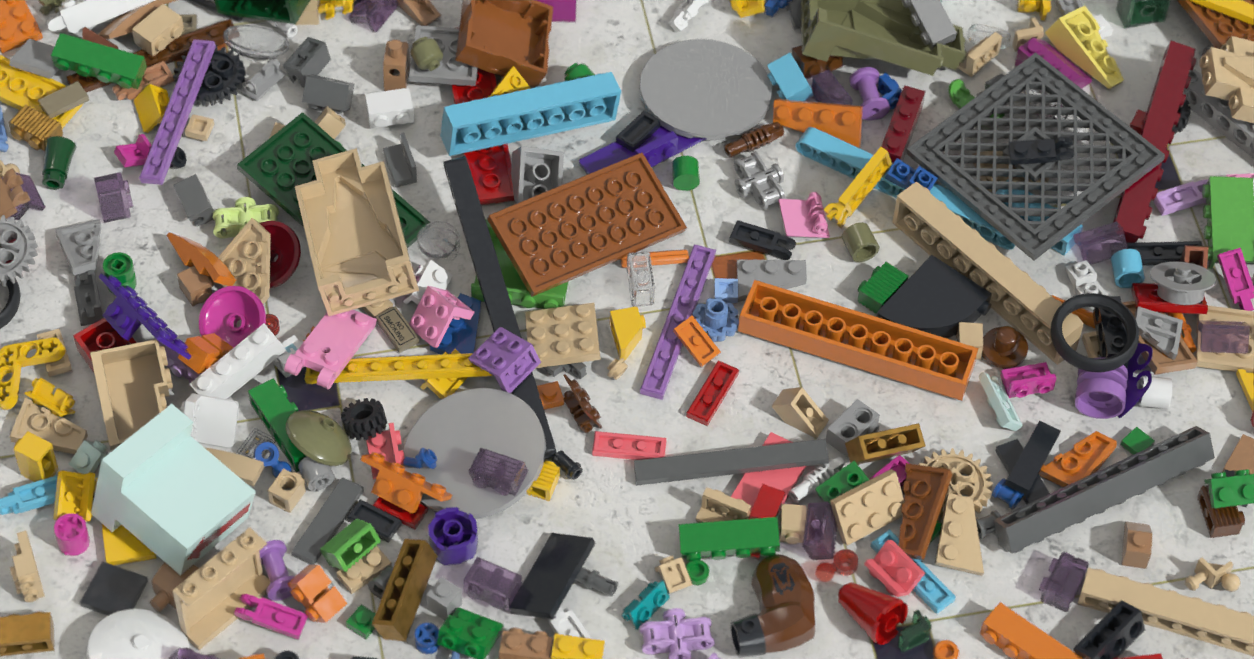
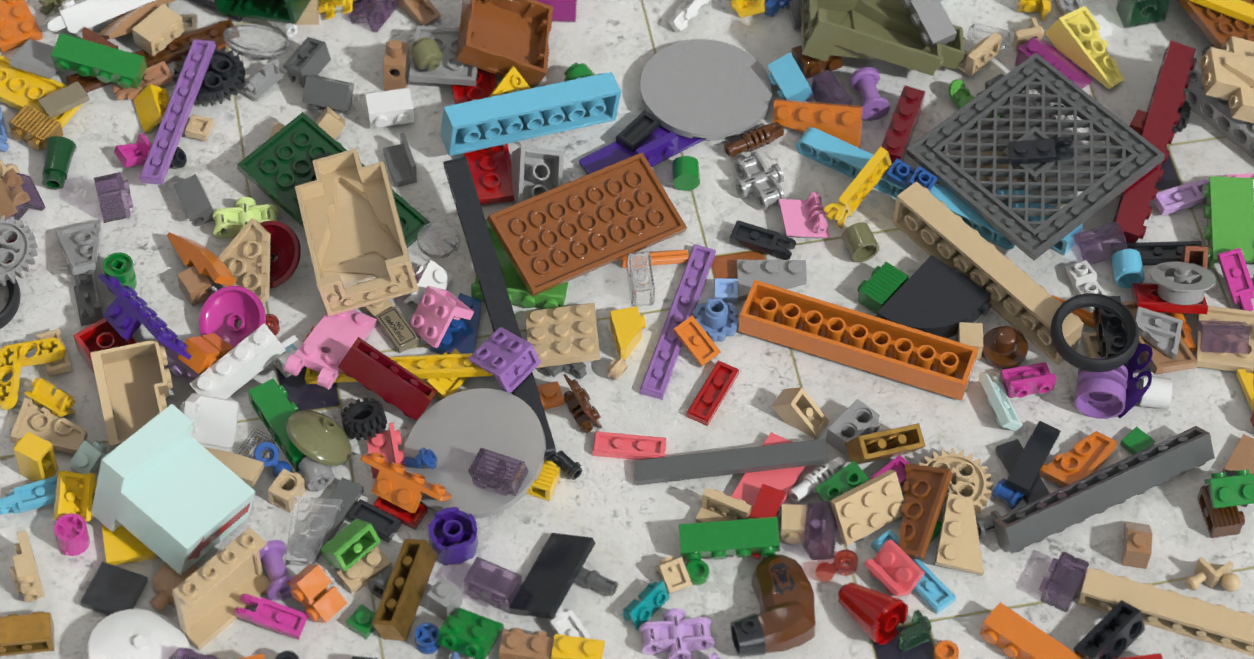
blue bracket [877,73,902,109] -> none
none -> clear wing [285,496,344,566]
none -> dark red brick [338,337,438,421]

